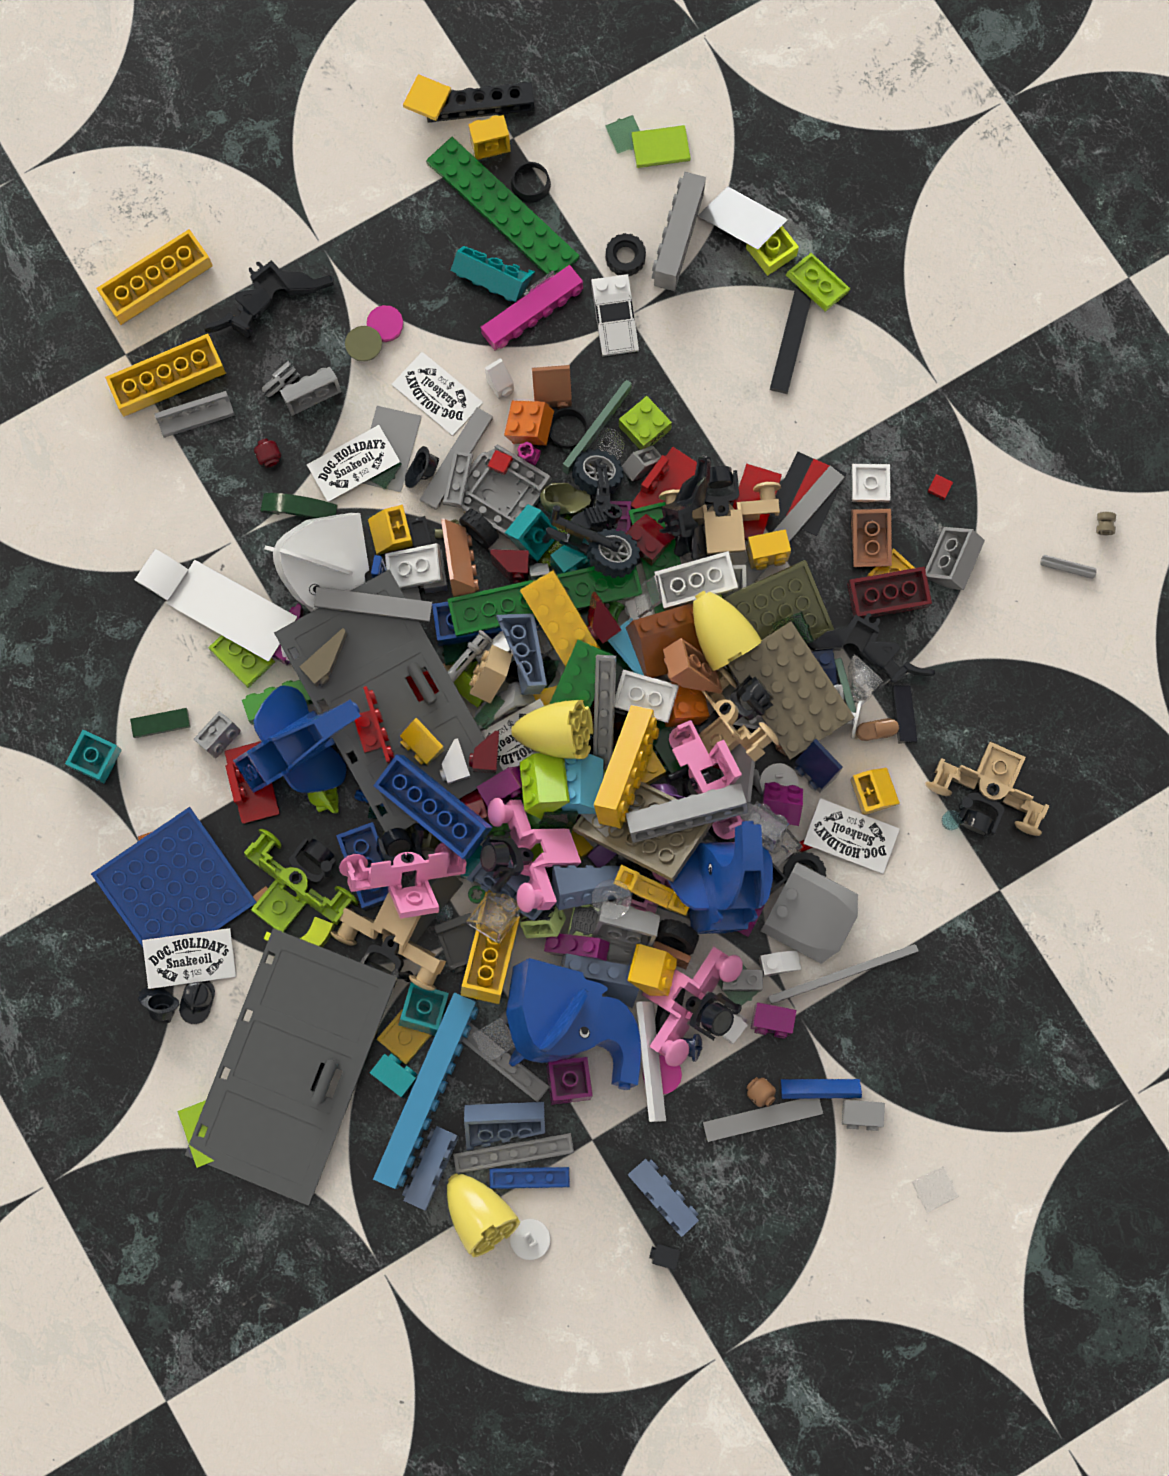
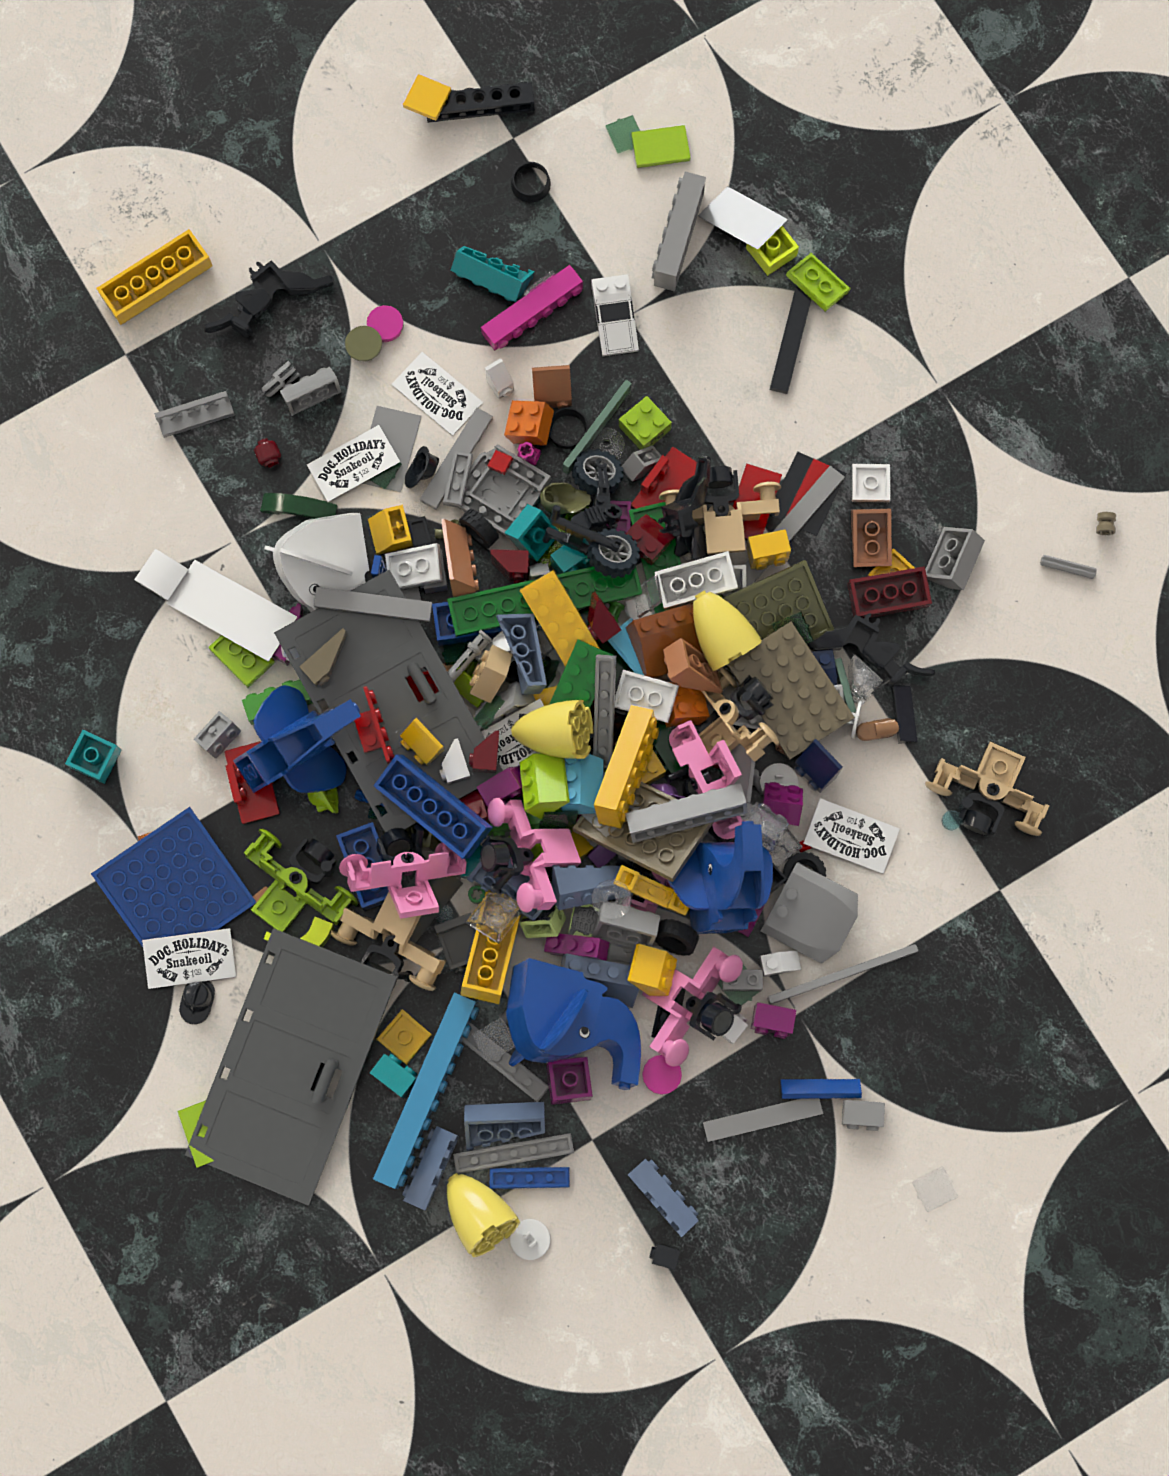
yellow brick [105,334,226,417] -> none
dark green tile [130,708,191,738] -> none
black piece [137,987,180,1023] -> none
teal brick [398,982,449,1036] -> none
green plate [426,137,580,279] -> none
yellow brick [468,115,511,160] -> none
black tyre [605,233,646,276] -> none
white tile [636,1001,666,1122] -> none
nougat tile [653,941,692,970] -> none
dark blue piece [680,1034,703,1062] -> none
medium nougat head [746,1077,776,1107] -> none
yellow slope [850,768,900,815] -> none
red tile [928,474,953,500] -> none

